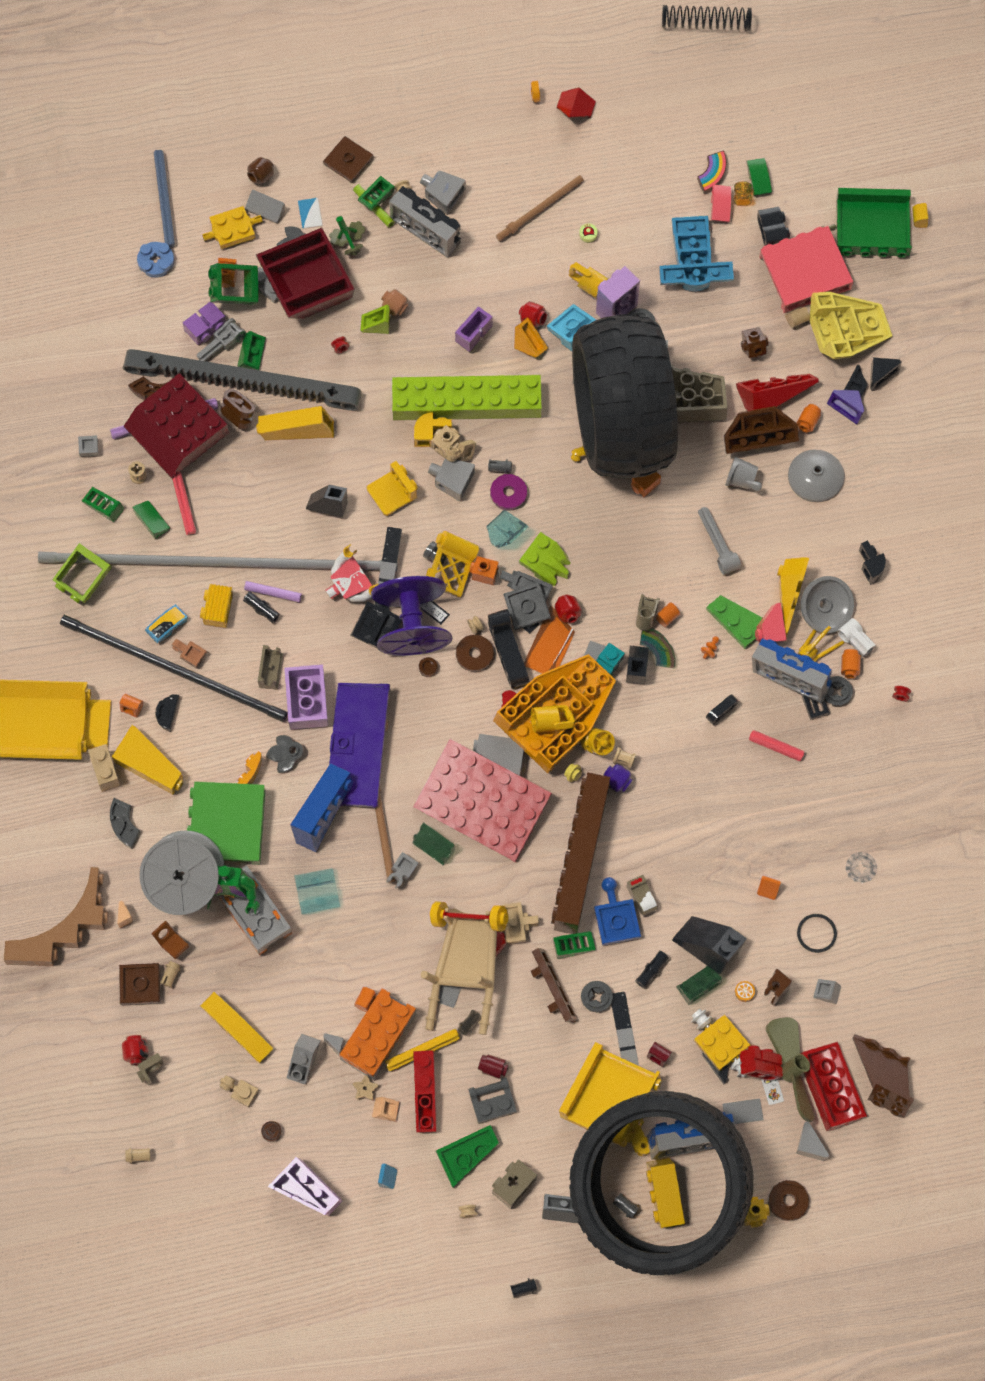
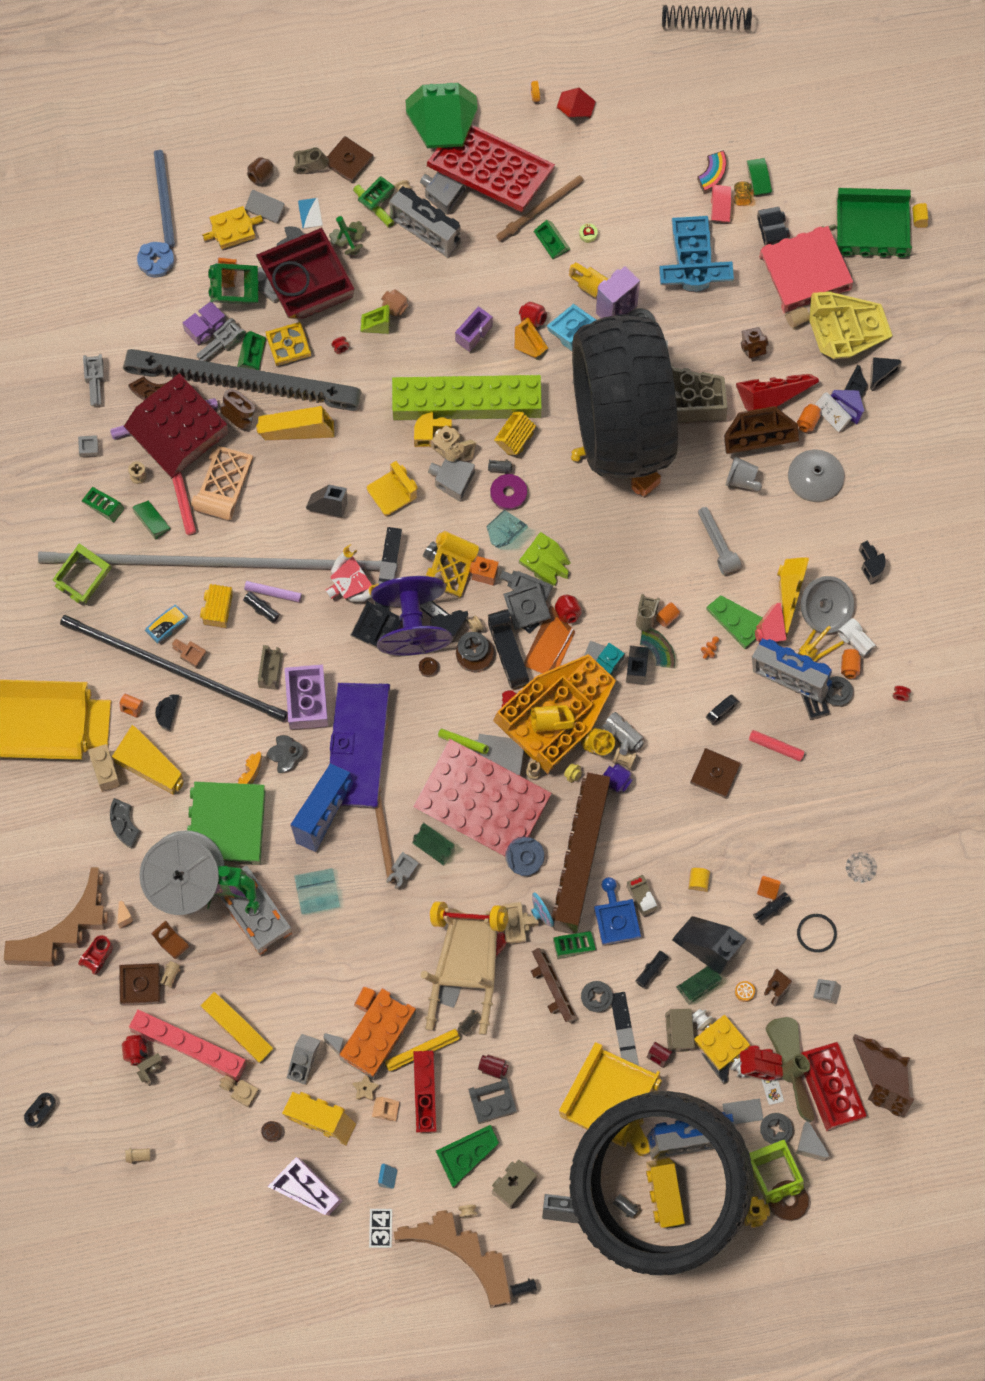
none -> black beam [24,1093,56,1128]
none -> red piece [78,935,113,975]
none -> light grey connector [83,354,104,407]
none -> coral arch [129,1010,247,1082]
none -> light nougat piece [191,446,253,521]
none -> yellow piece [265,322,311,366]
none -> black piece [272,261,310,297]
none -> yellow wedge [282,1092,356,1146]
none -> dark tan piece [293,147,329,174]
none -> white sticker [369,1209,392,1248]
none -> medium nougat arch [393,1210,511,1308]
none -> green wedge [405,83,478,148]
none -> red plate [426,125,555,212]
none -> black slope [430,610,468,642]
none -> lime piece [438,728,489,754]
none -> dark grey gear [458,632,488,662]
none -> yellow brick [494,412,536,455]
none -> sand blue tile [505,837,544,876]
none -> tan pin [526,760,541,779]
none -> medium azure dish [531,892,554,927]
none -> green slope [533,219,570,259]
none -> light grey piece [602,712,644,755]
none -> dark tan hinge [665,1009,695,1052]
none -> yellow brick [688,868,710,892]
none -> reddish brown plate [690,748,741,798]
none -> lime window [749,1140,804,1204]
none -> black pin [753,892,792,925]
none -> dark grey gear [760,1113,793,1144]
none -> white tile [815,392,852,432]

